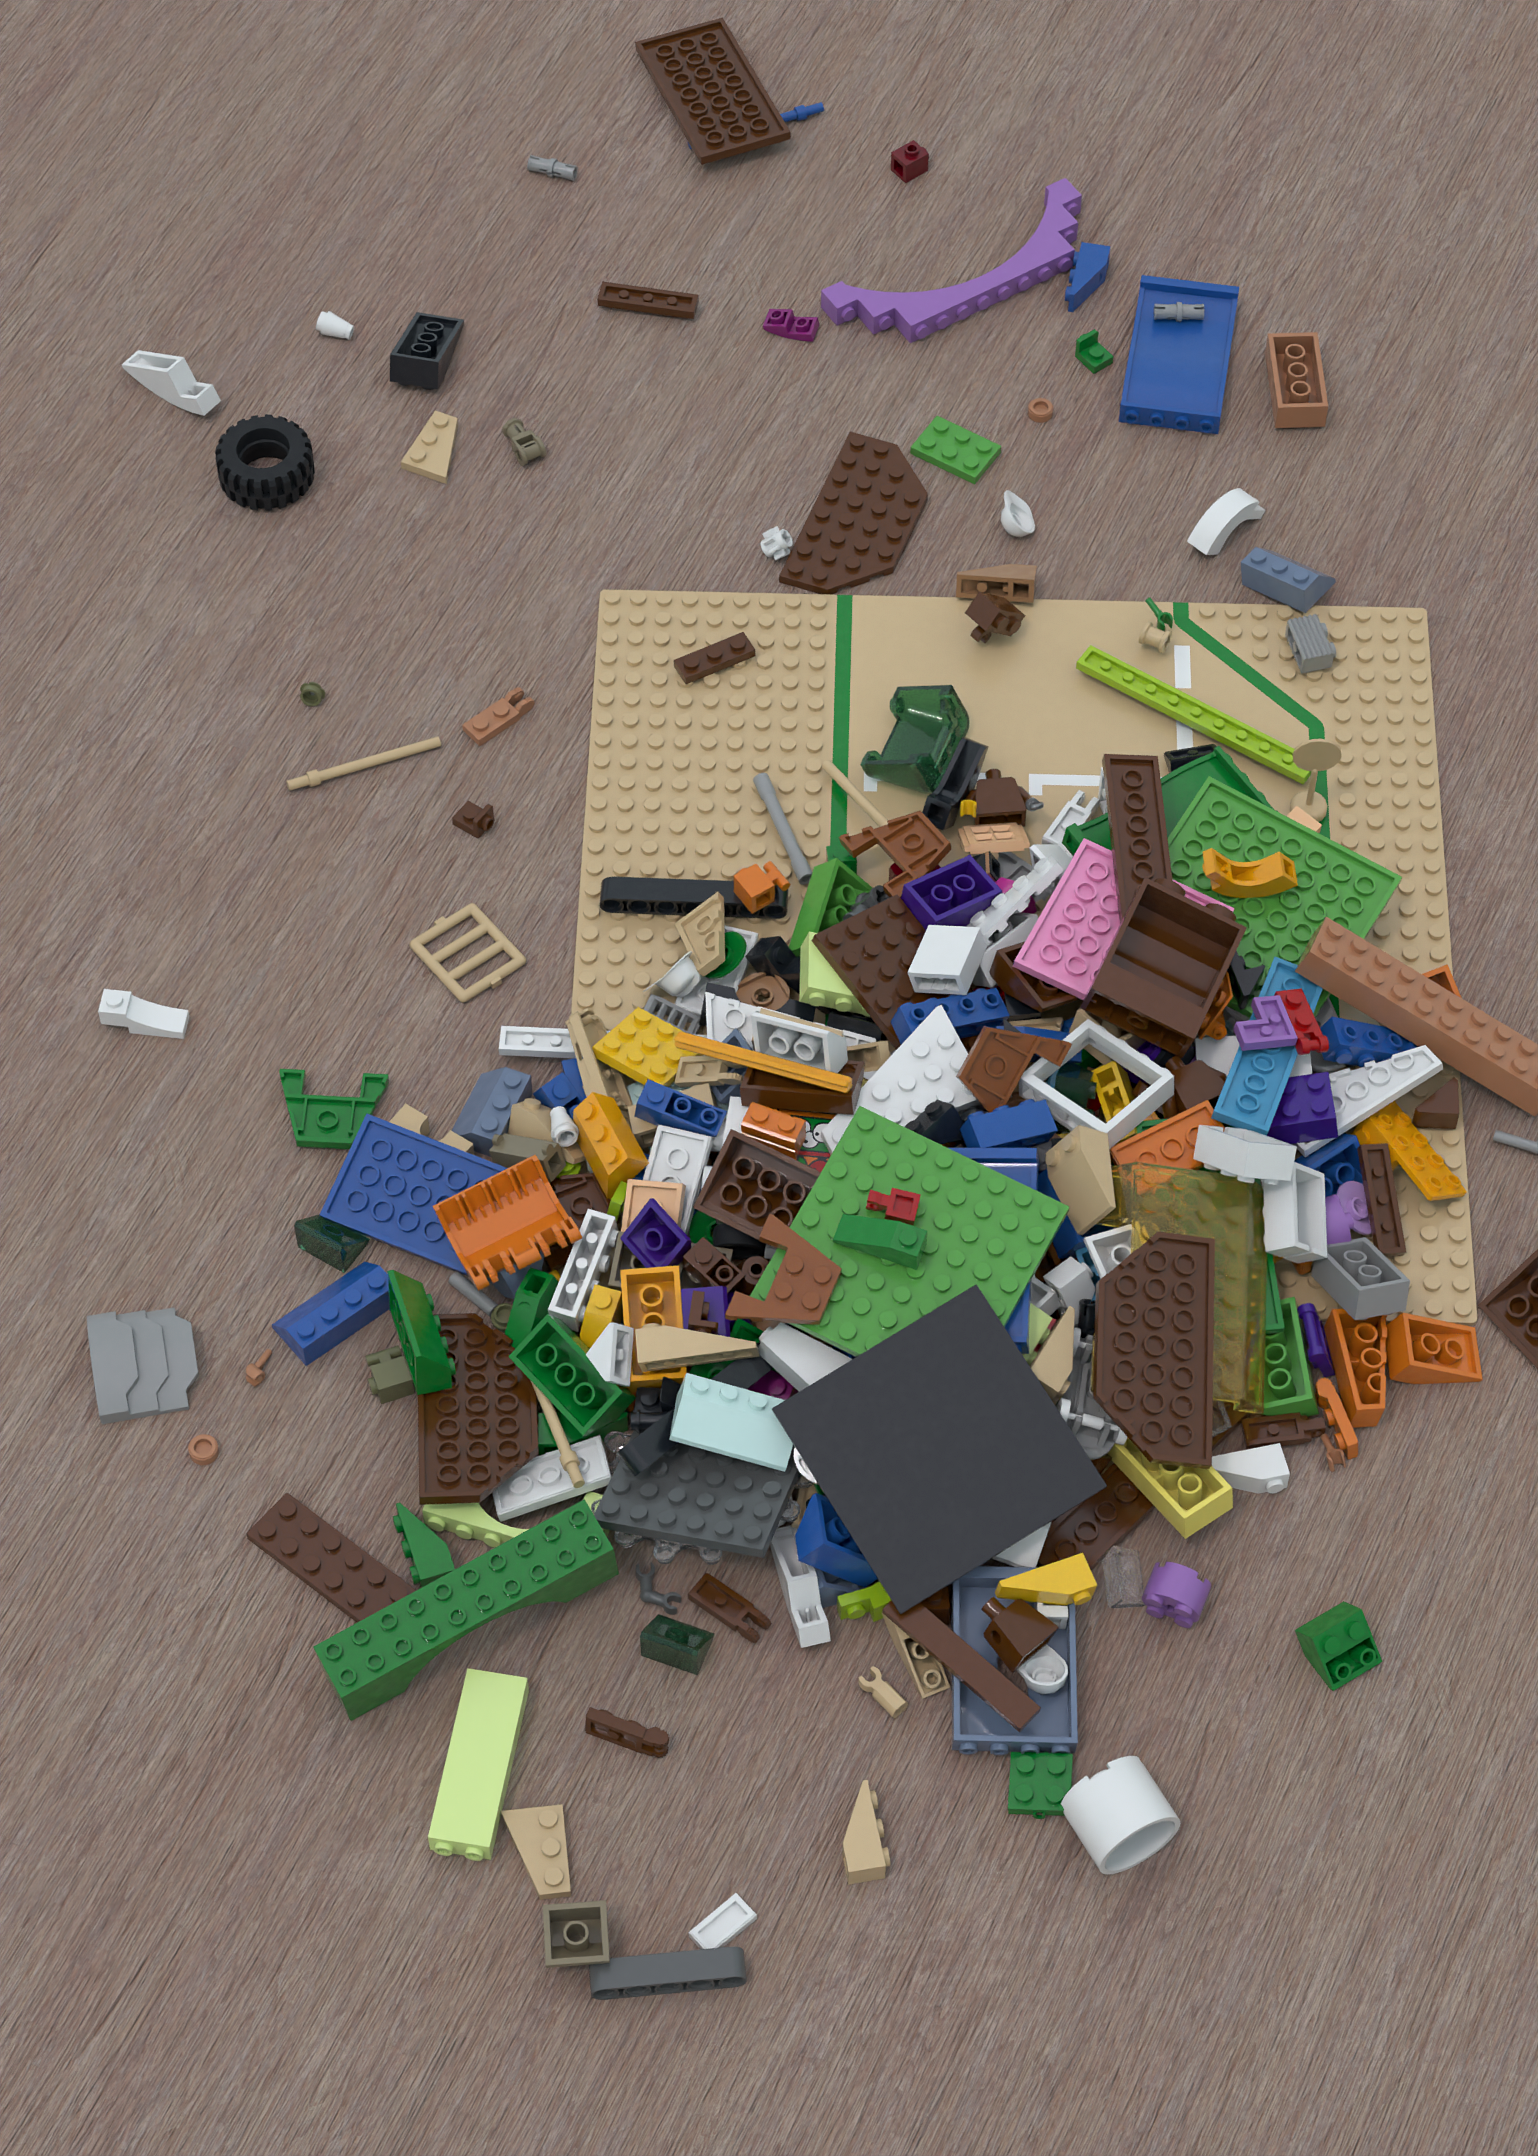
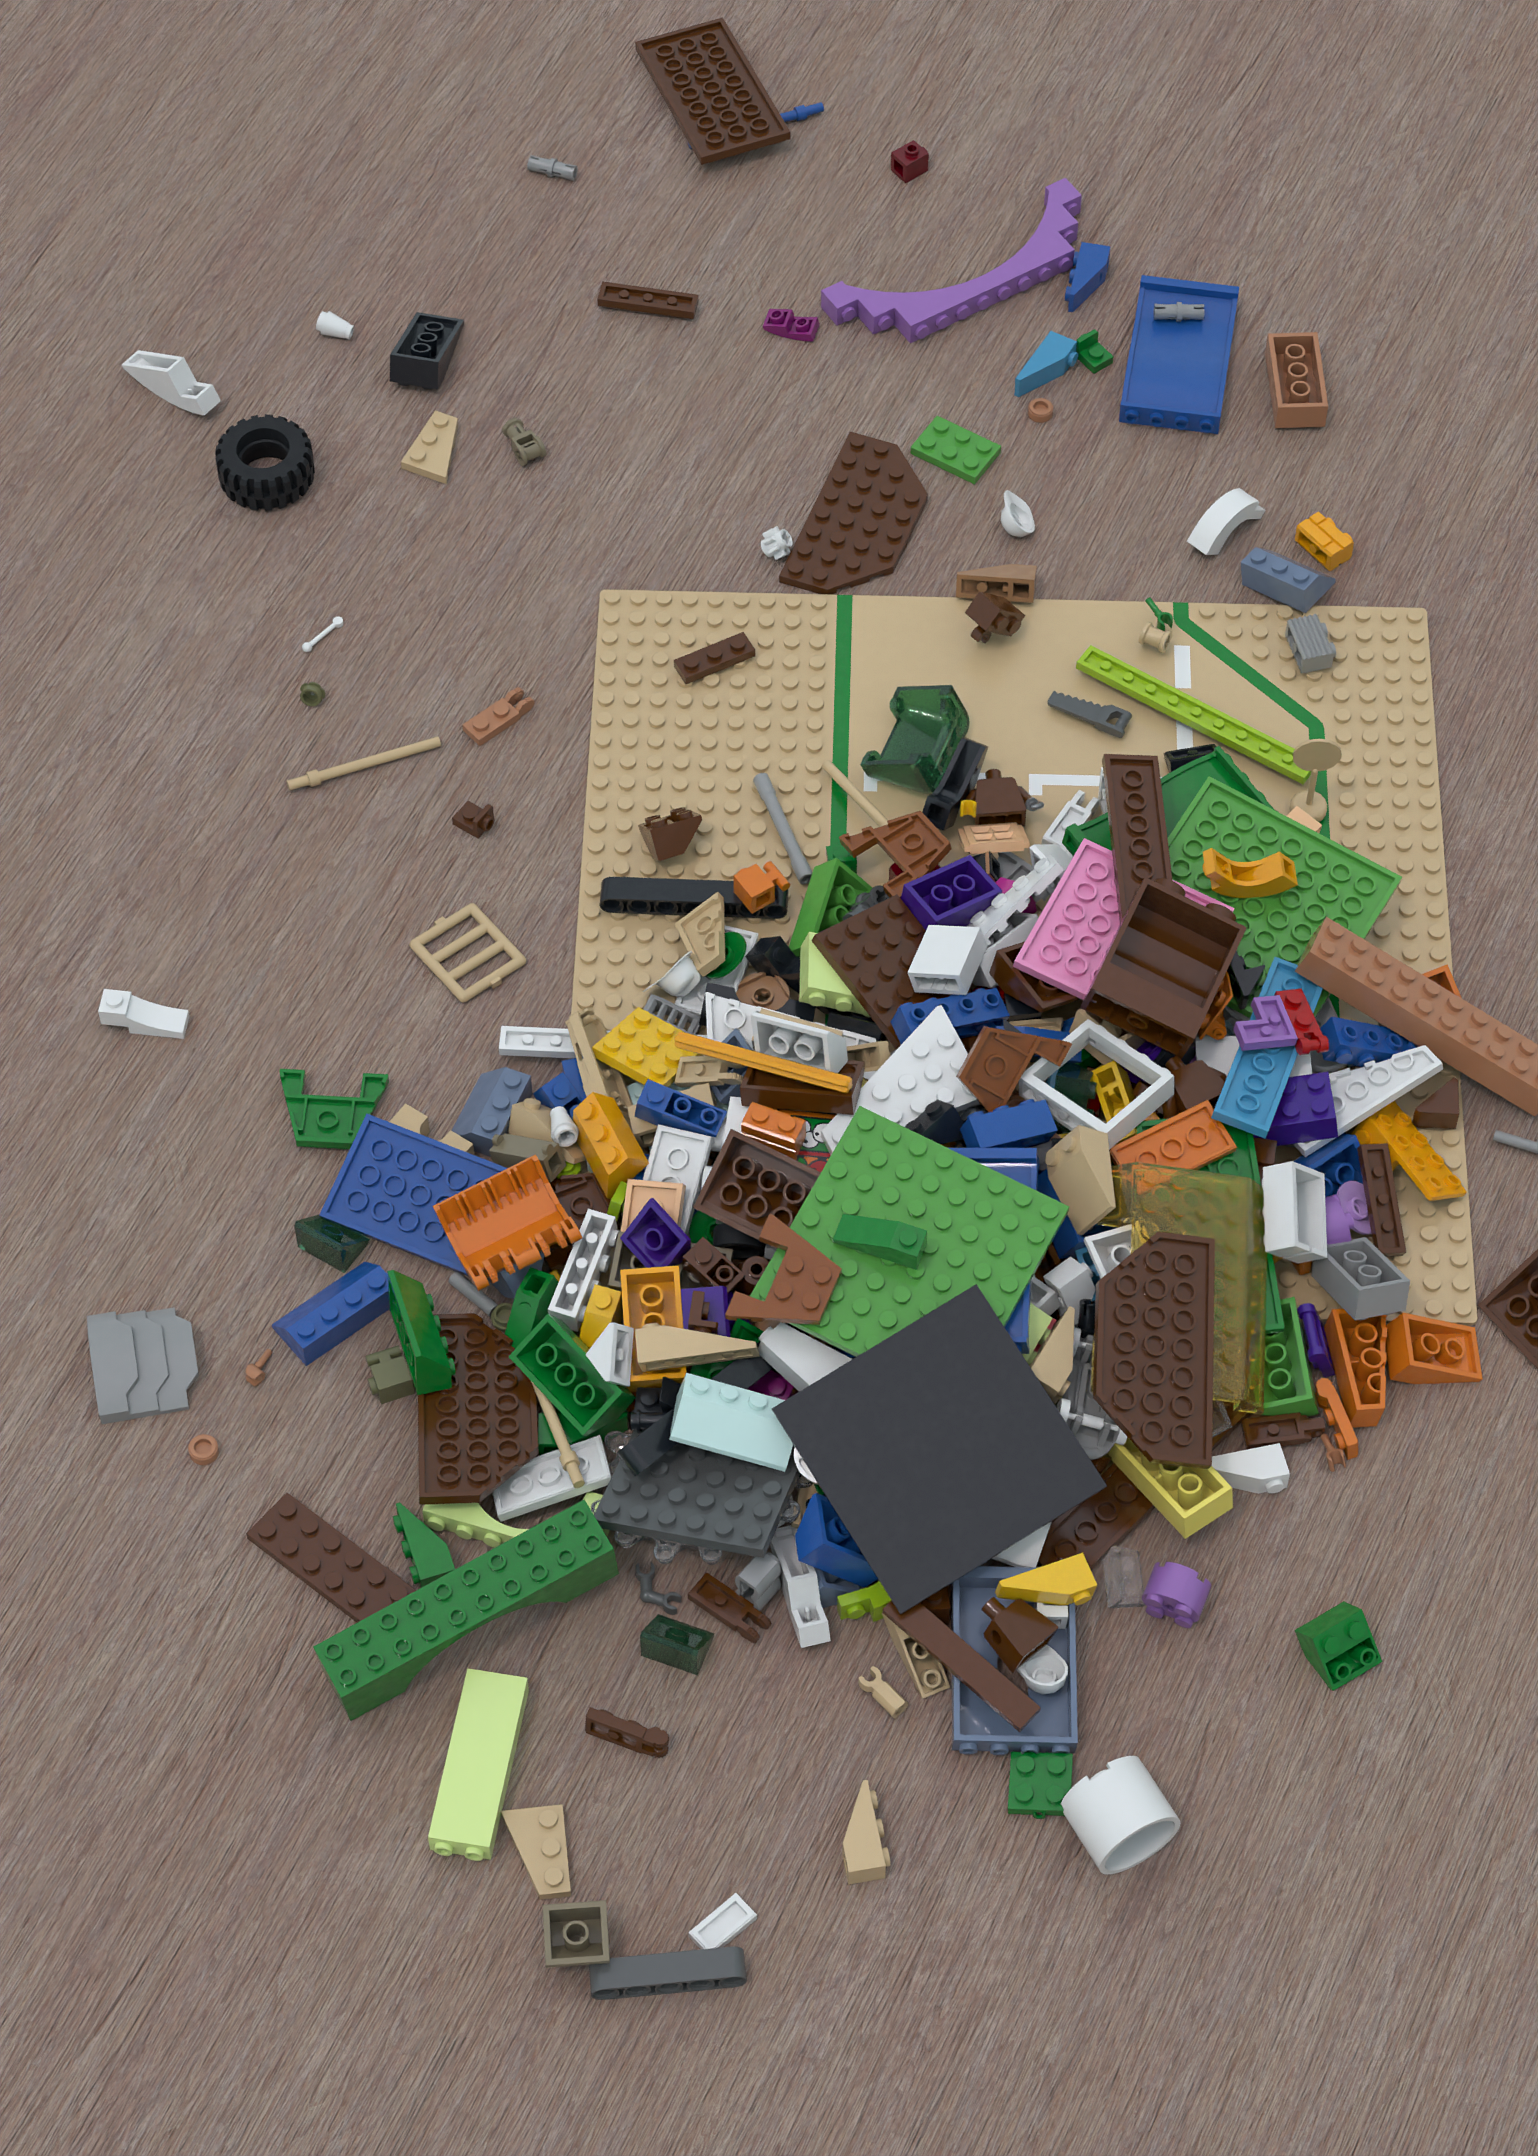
red plate [866,1188,921,1226] -> none
white piece [1193,1125,1297,1185] -> none
none -> white hinge [302,617,343,652]
none -> reddish brown slope [638,807,702,861]
none -> light grey brick [735,1552,781,1611]
none -> dark azure slope [1014,331,1078,397]
none -> dark grey piece [1047,690,1132,738]
none -> light orange brick [1295,511,1354,571]

